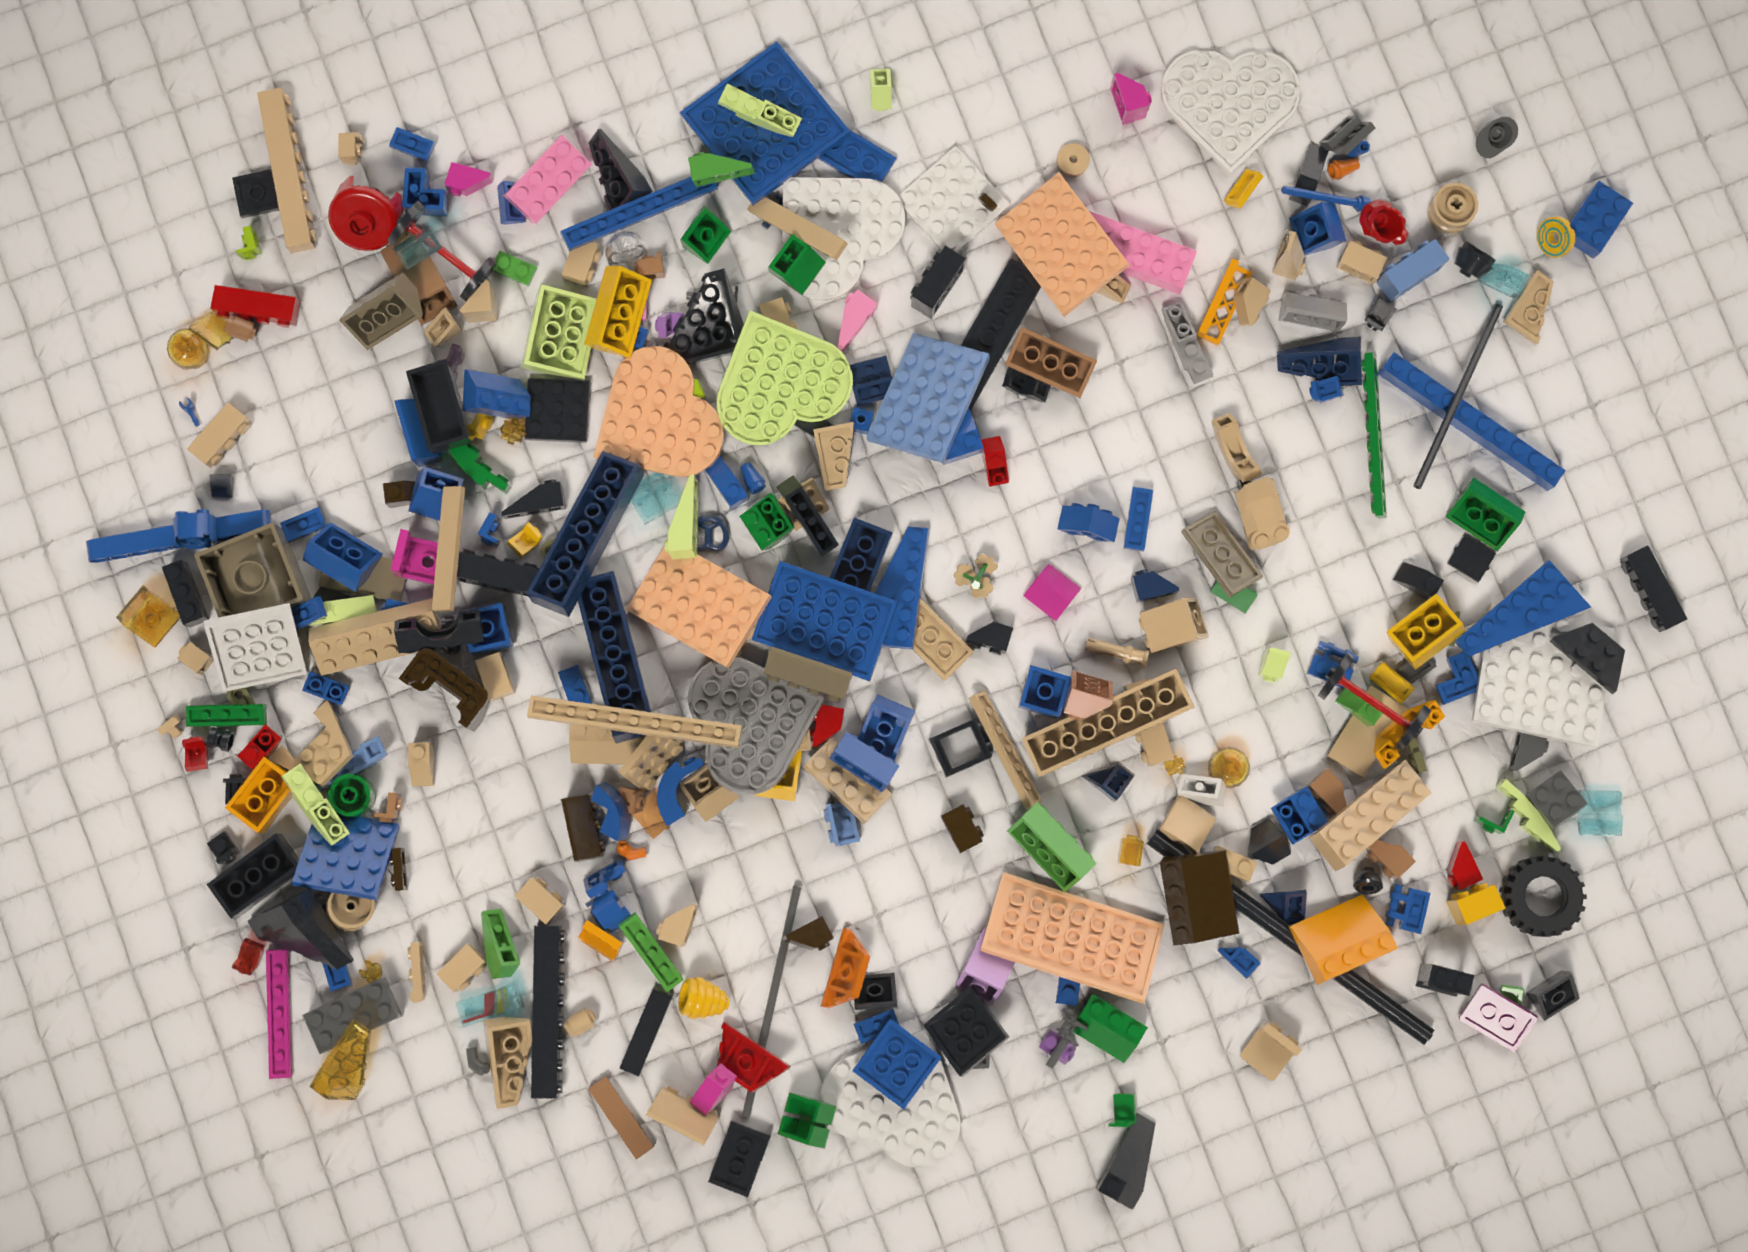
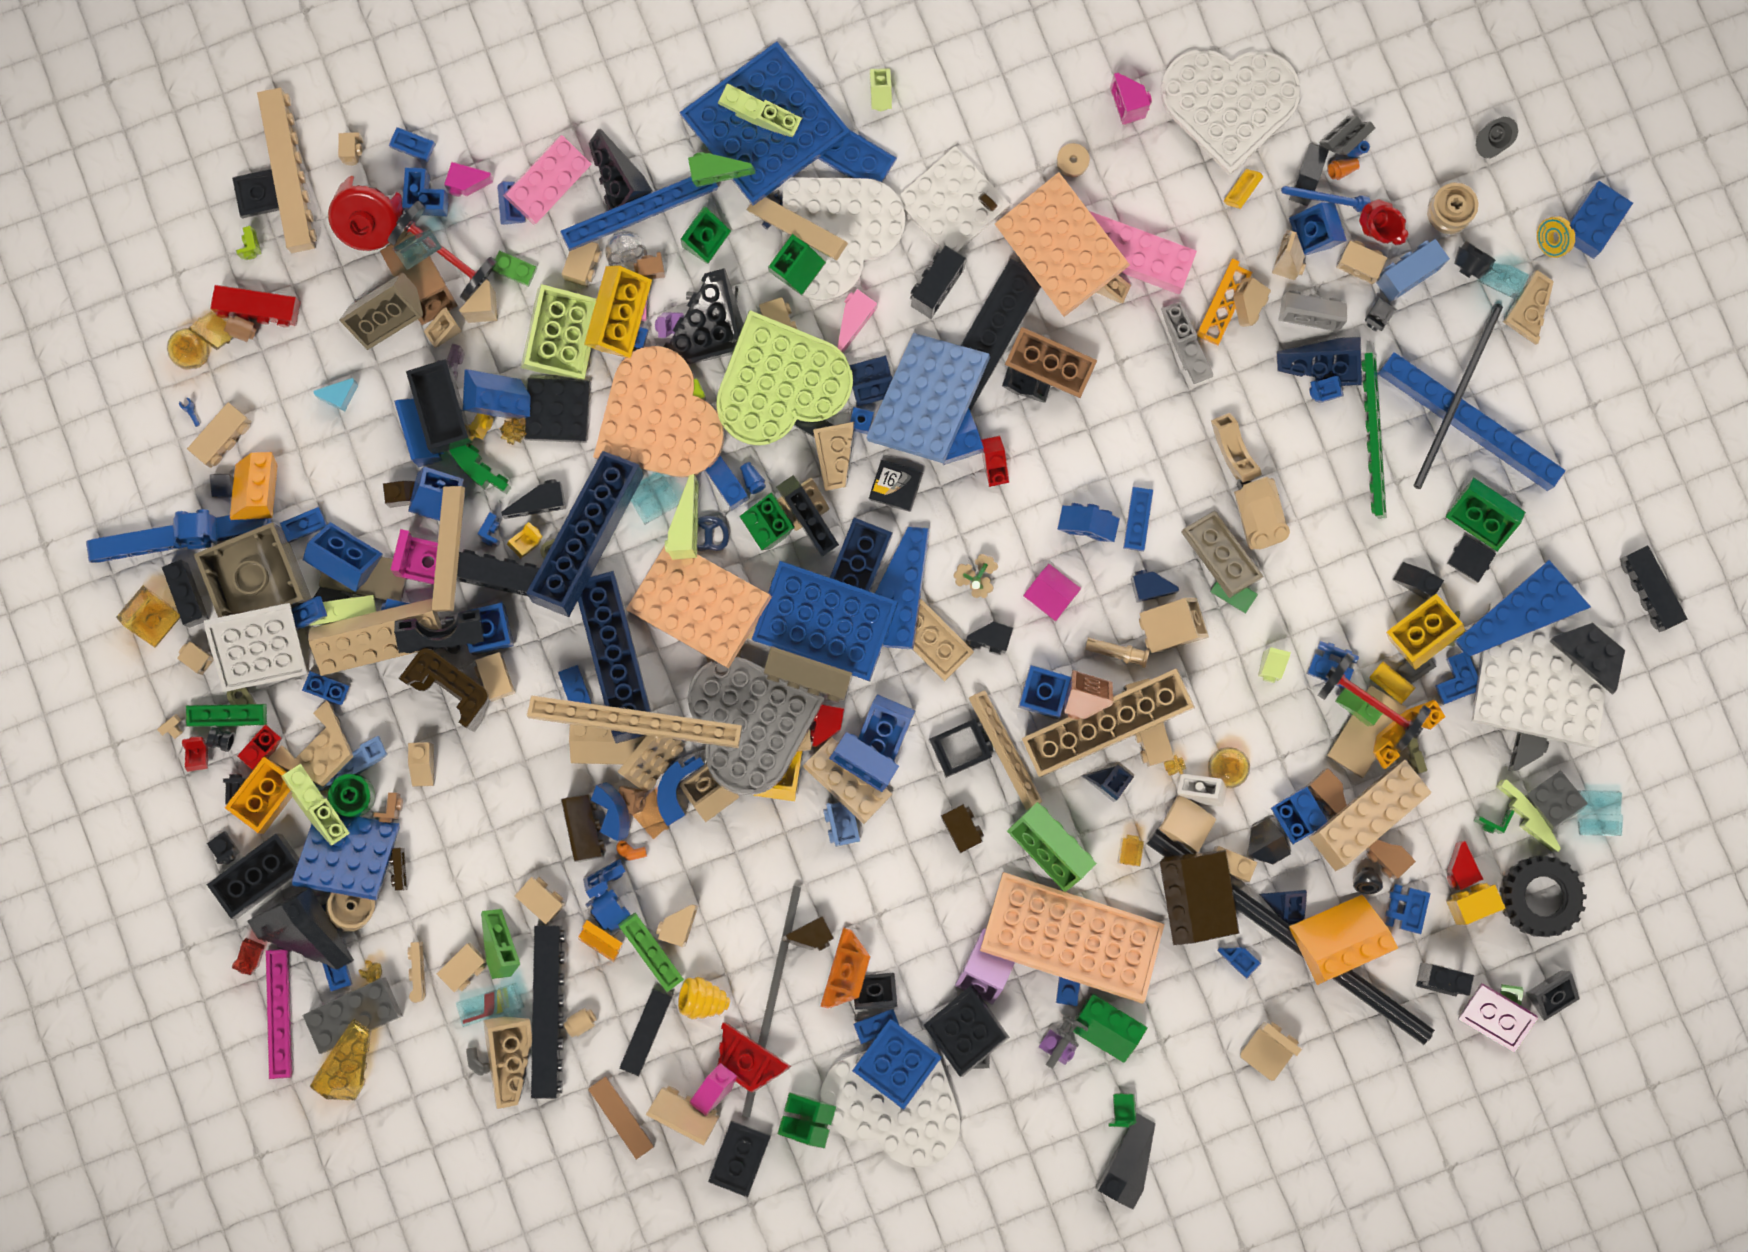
none -> light orange slope [230,452,277,520]
none -> medium azure slope [313,378,358,412]
none -> slope [868,460,923,512]

